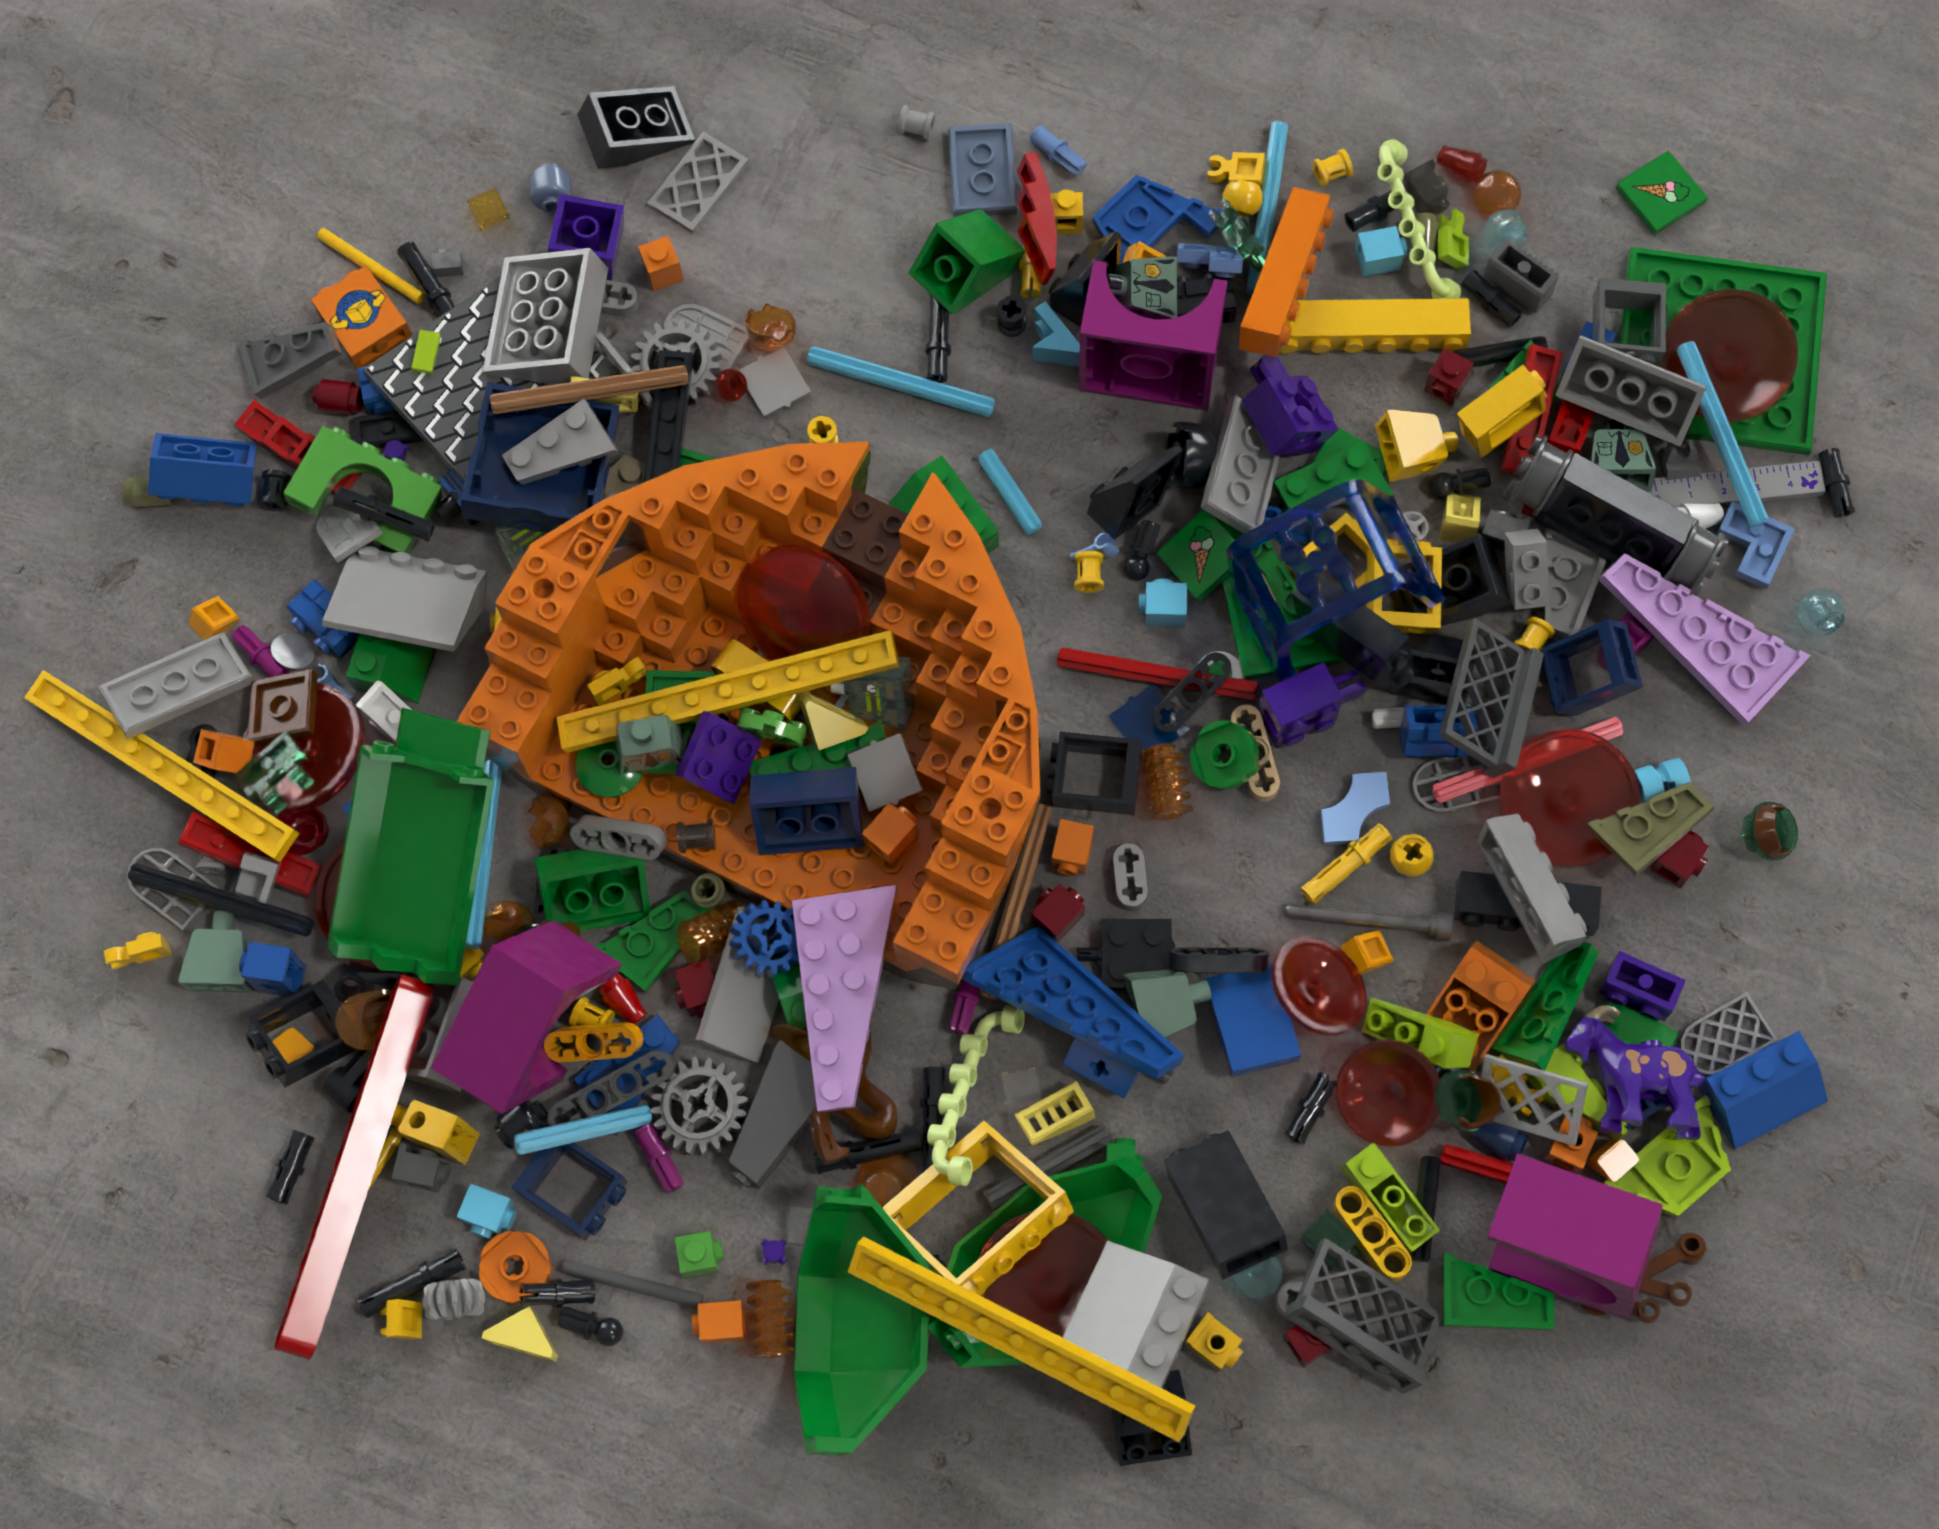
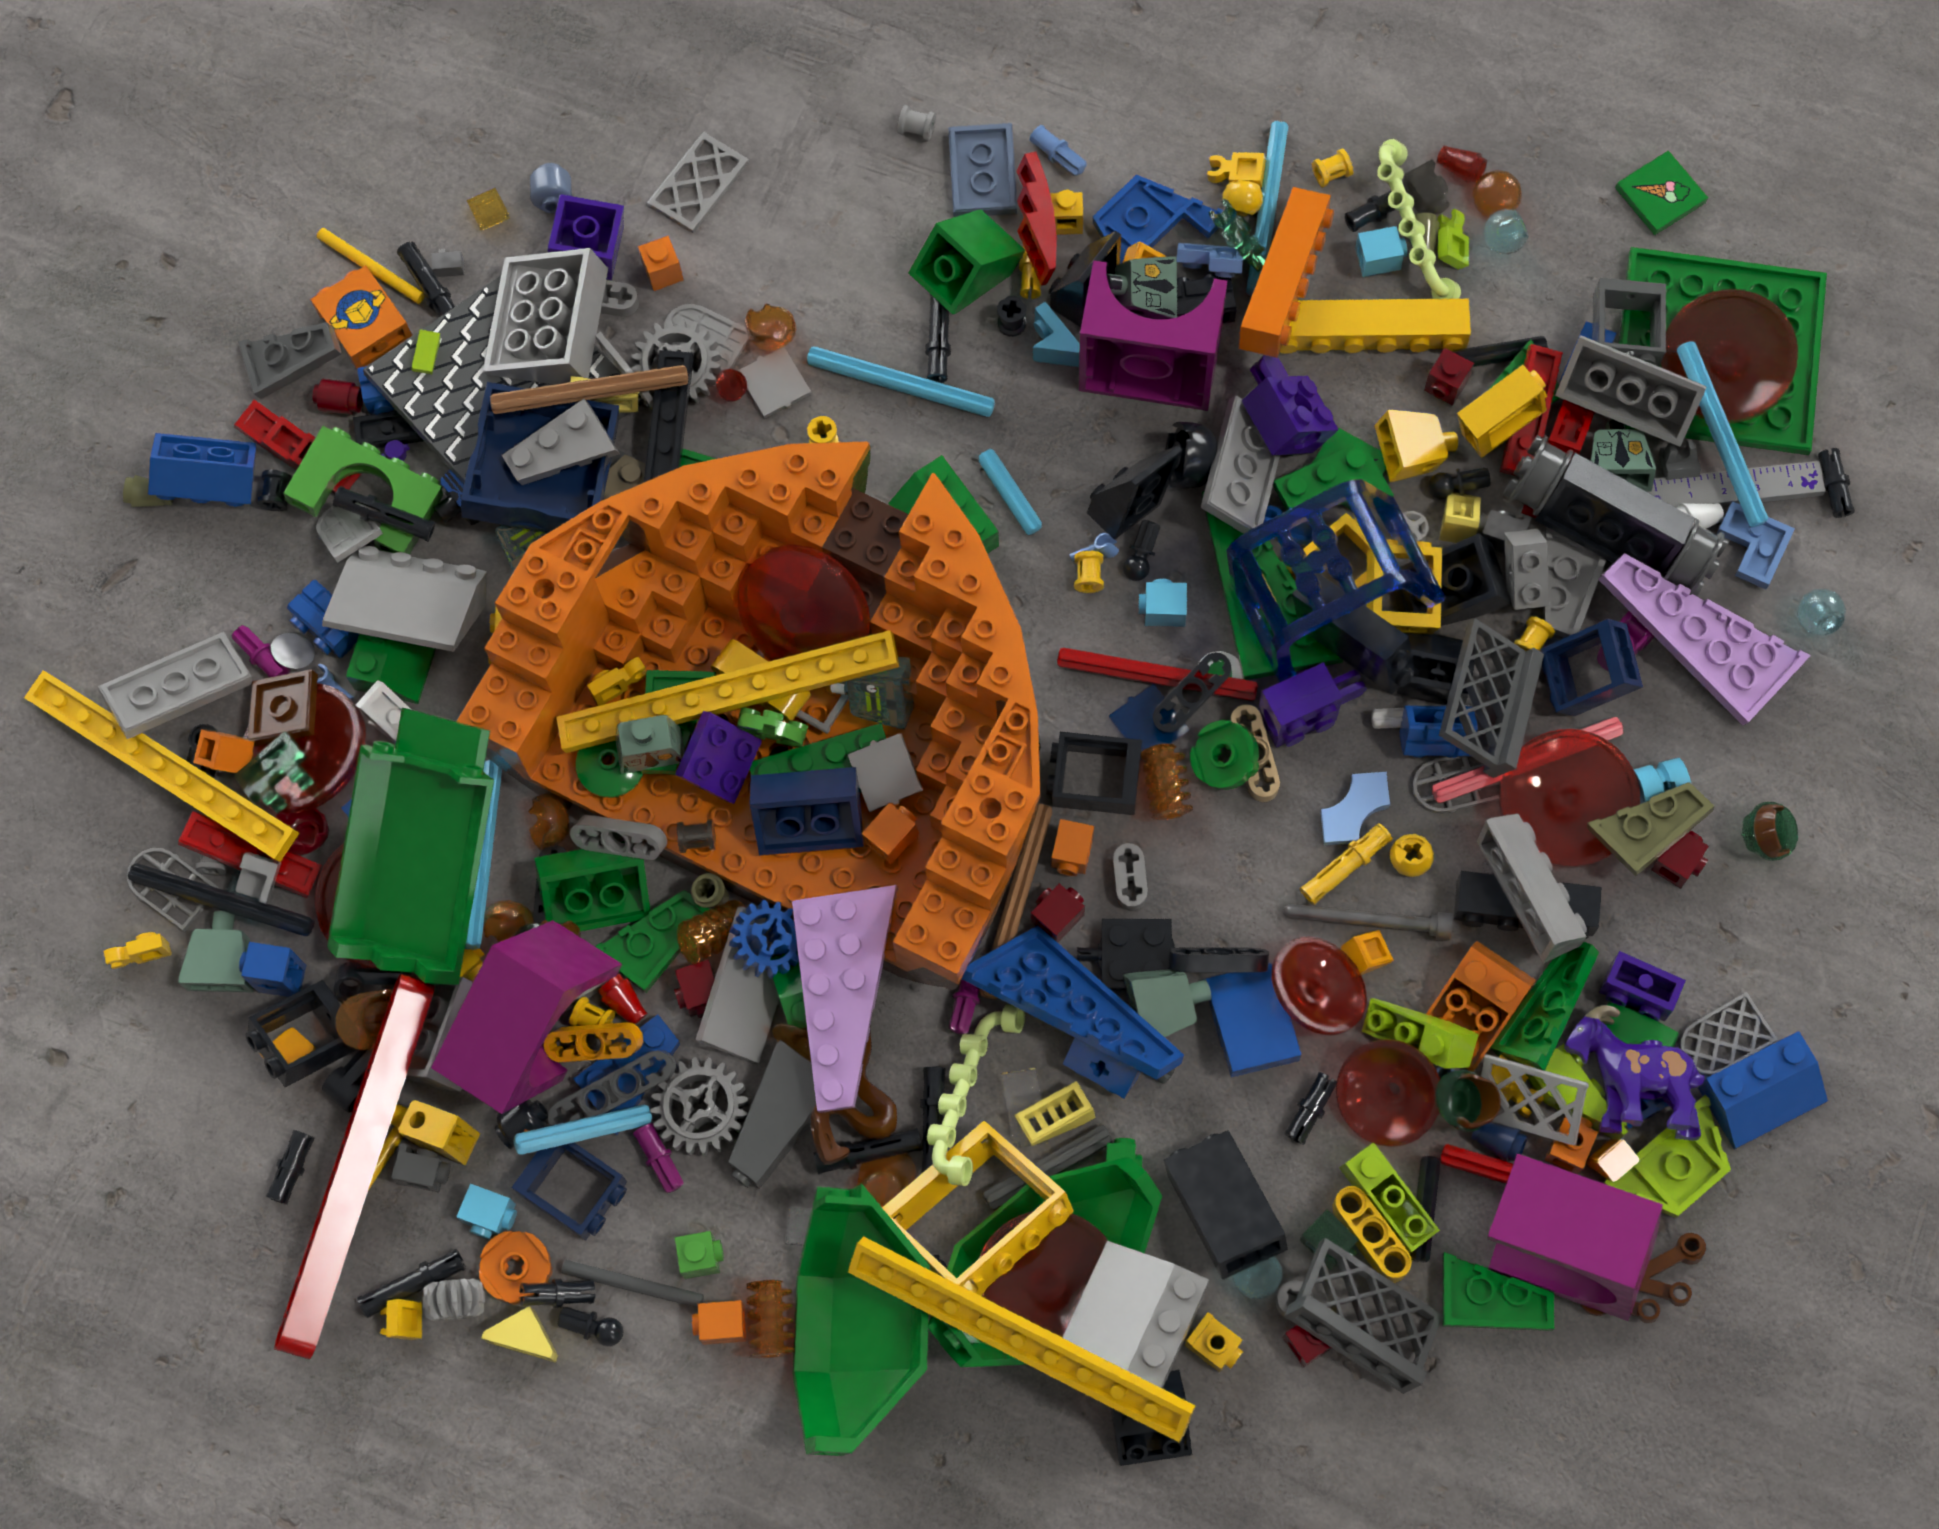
light orange slope [189,596,240,640] -> none
black slope [577,86,695,169] -> none
dark purple piece [761,1239,787,1265] -> none
light yellow slope [798,692,868,750] -> none
green tile [1156,509,1249,602] -> none
black pin [1461,270,1523,328] -> none
dark grey brick [1483,239,1559,314] -> none

